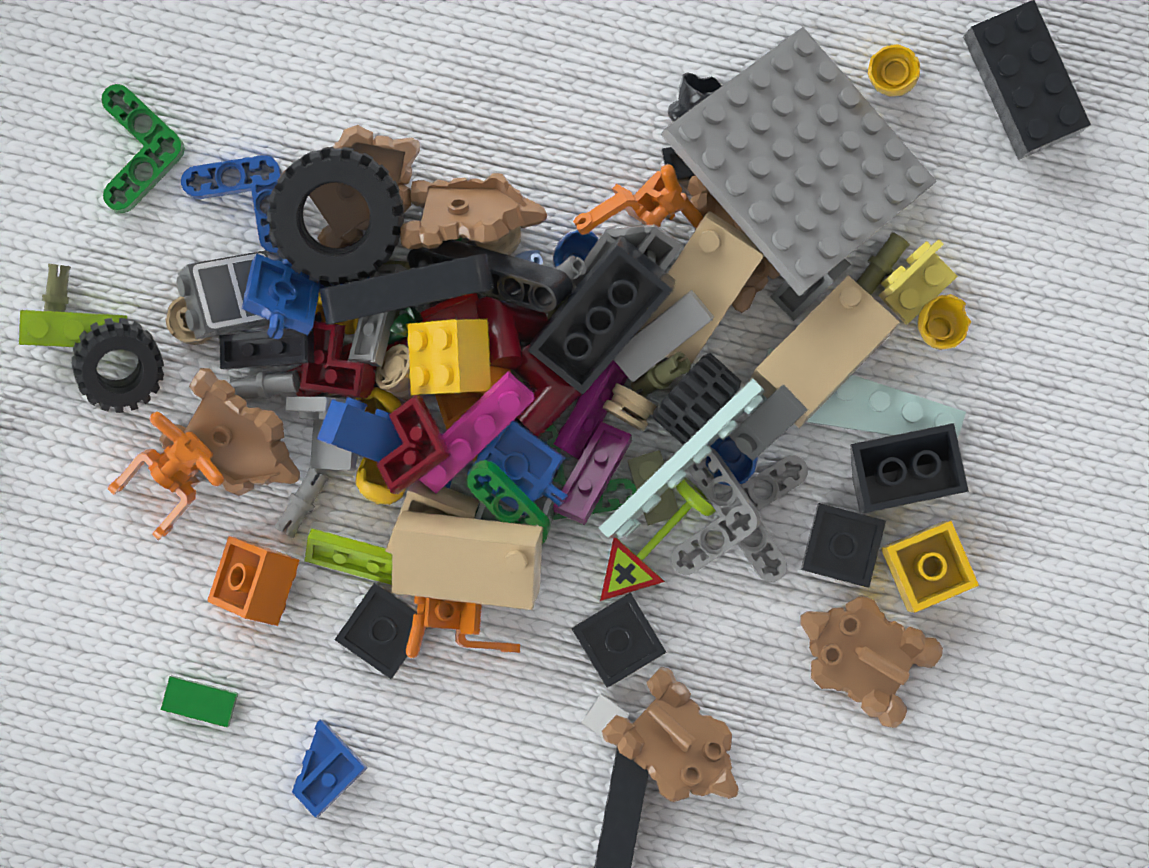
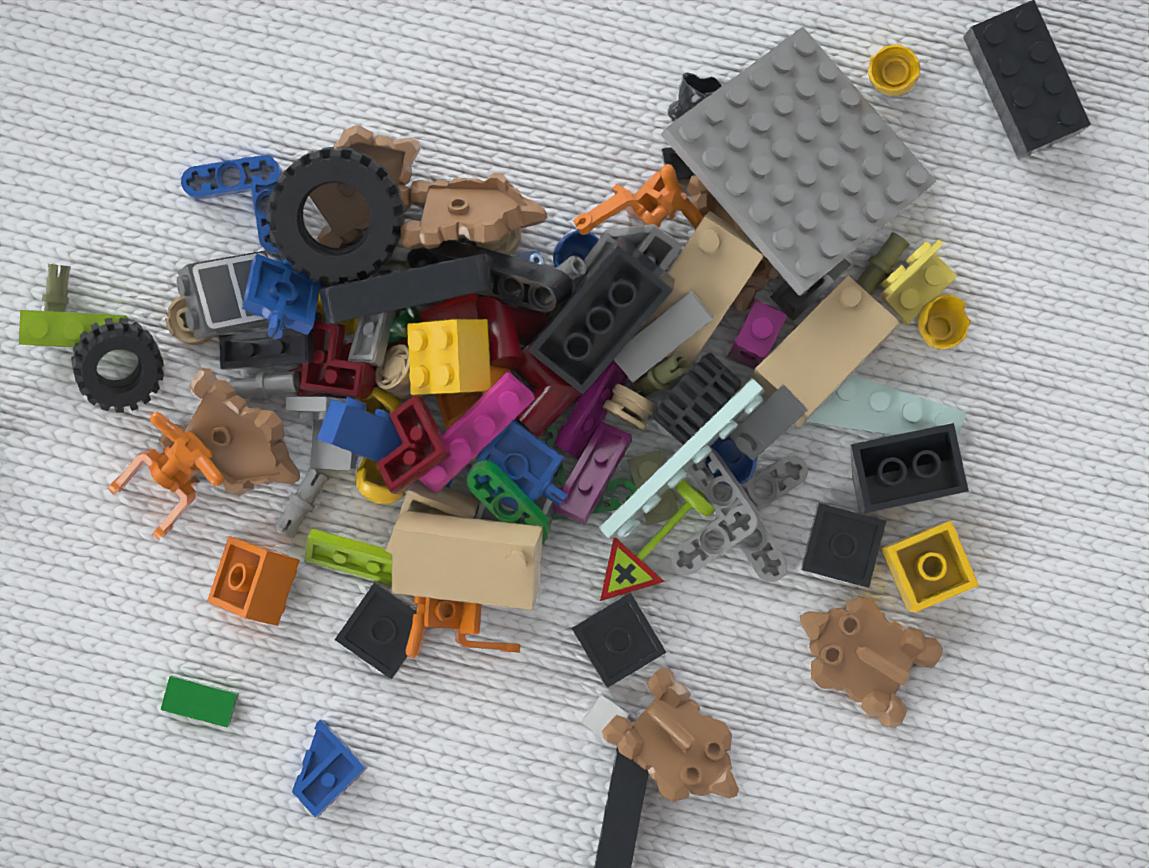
green beam [101,84,185,213] -> none
none -> magenta torso [727,299,787,370]

